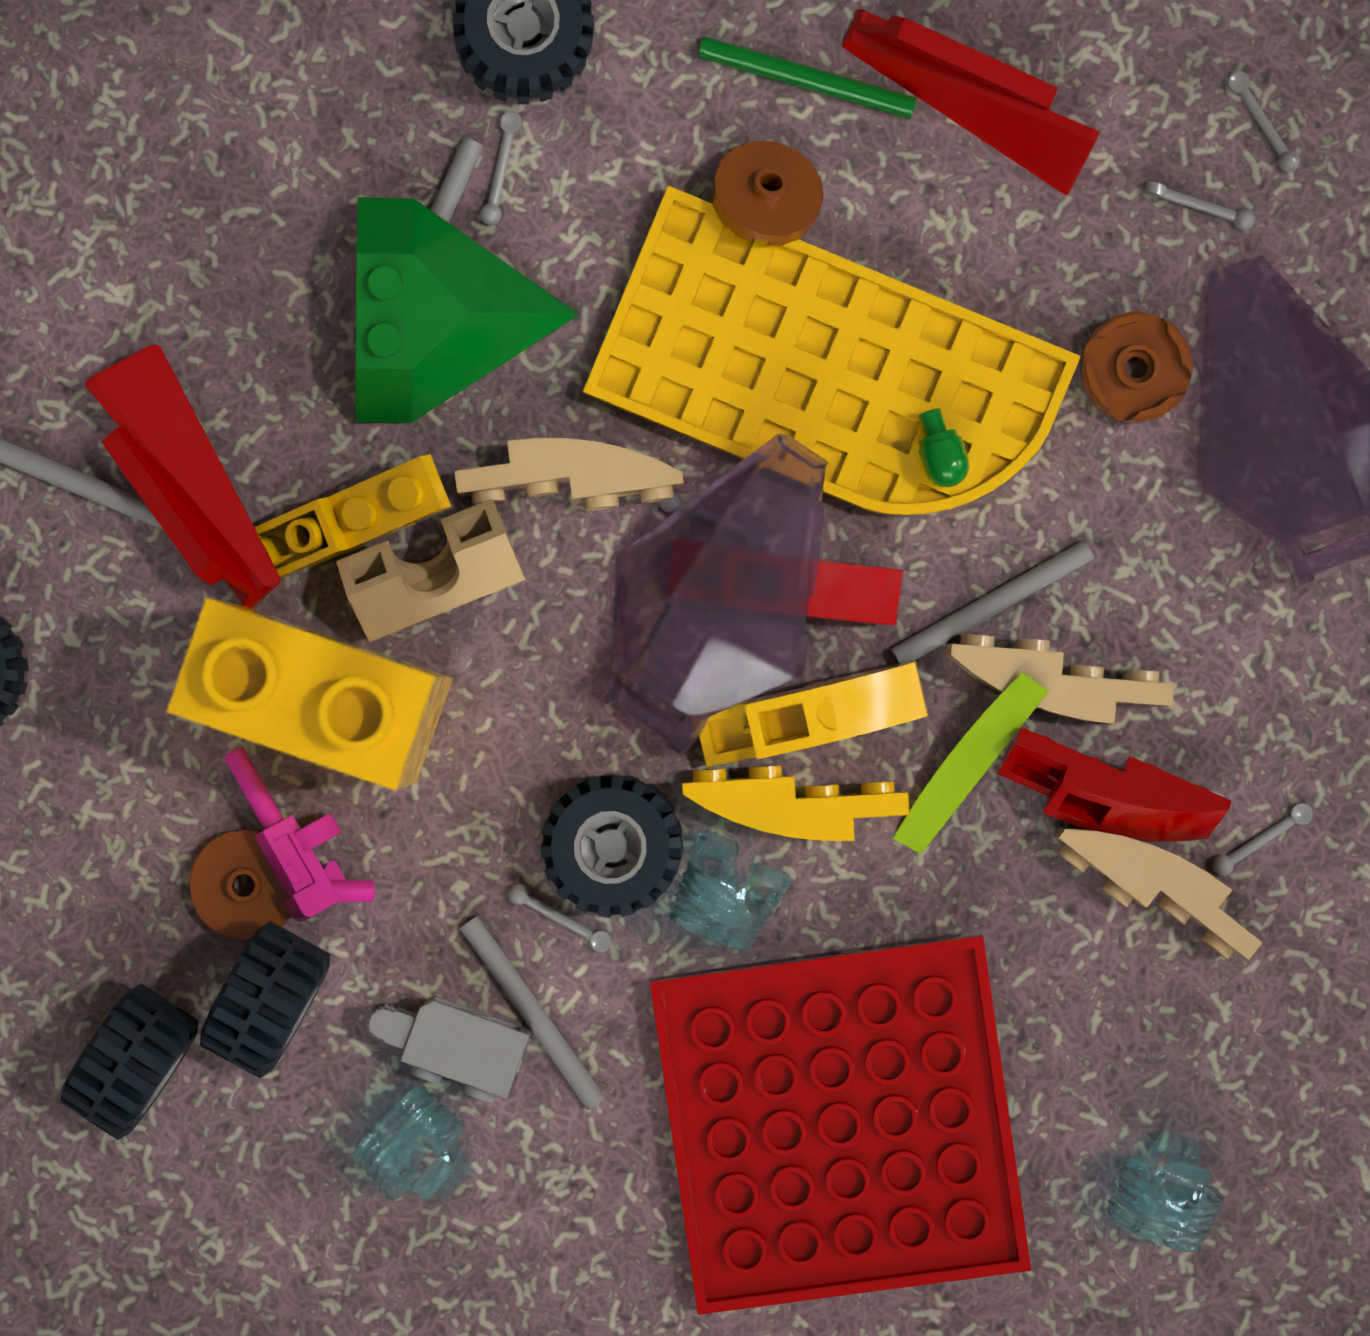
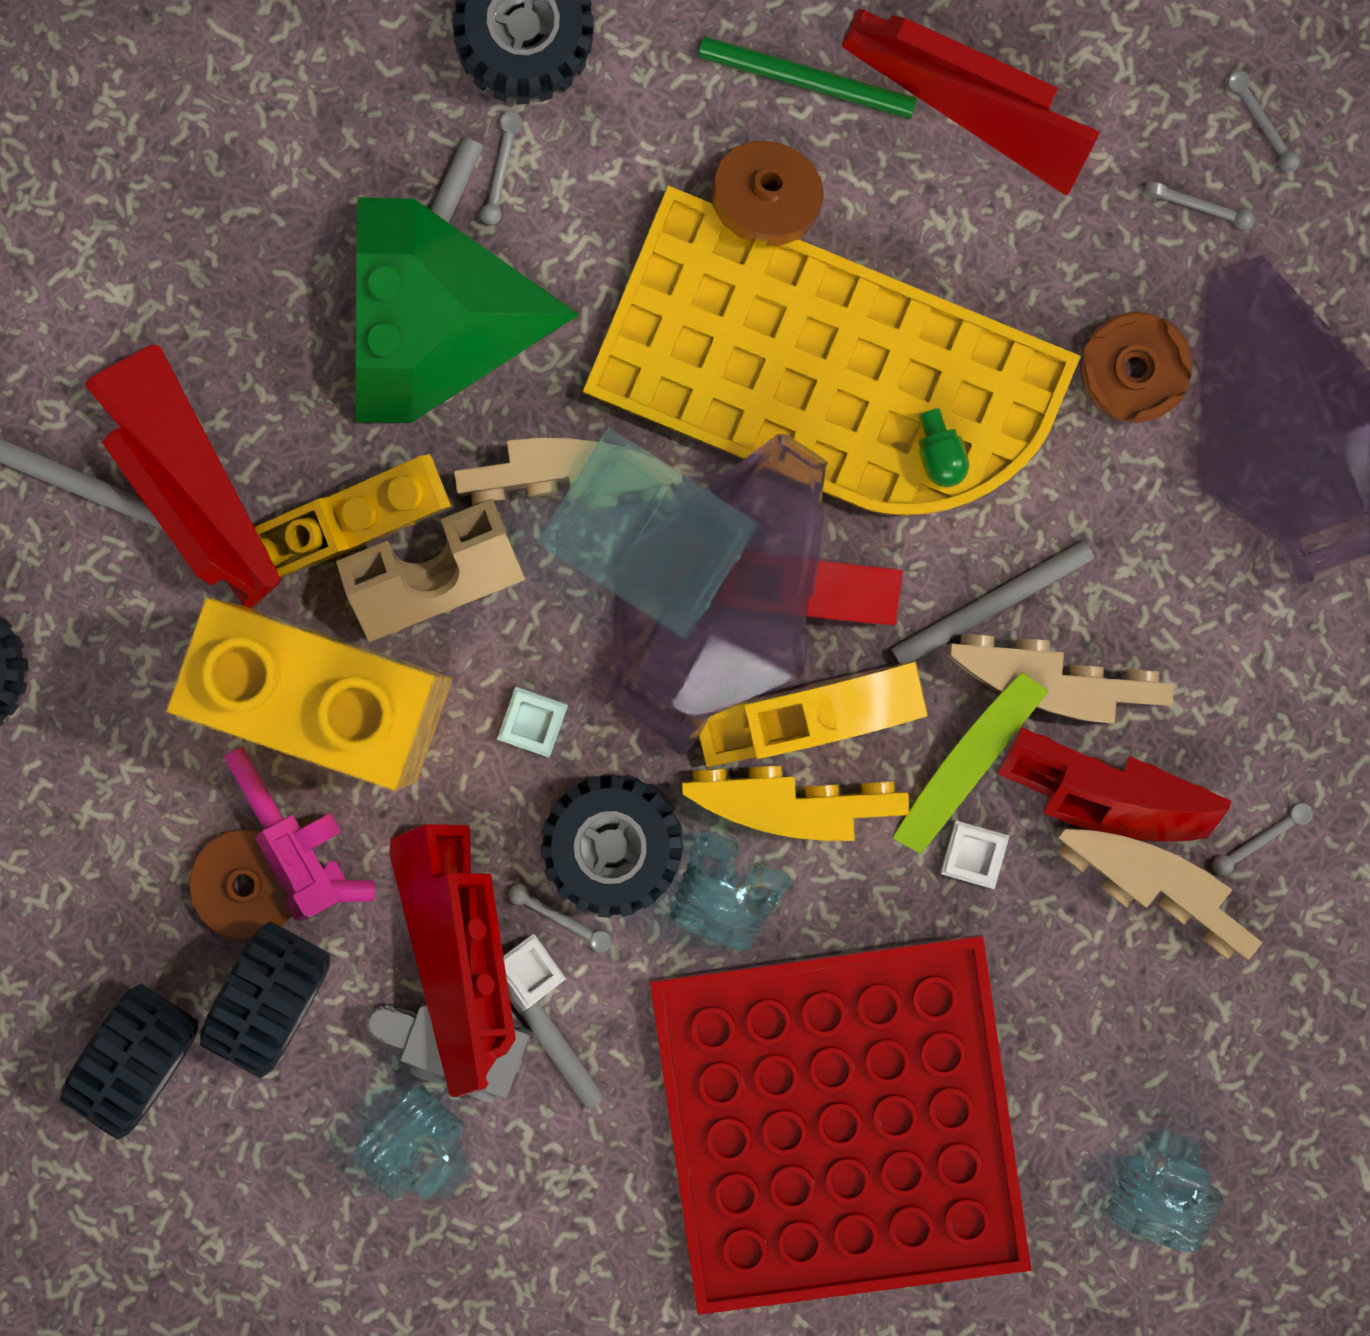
none -> red wedge [389,824,516,1097]
none -> light aqua tile [497,686,568,758]
none -> white tile [503,934,566,1013]
none -> clear light blue piece [536,427,760,640]
none -> white tile [940,820,1009,889]

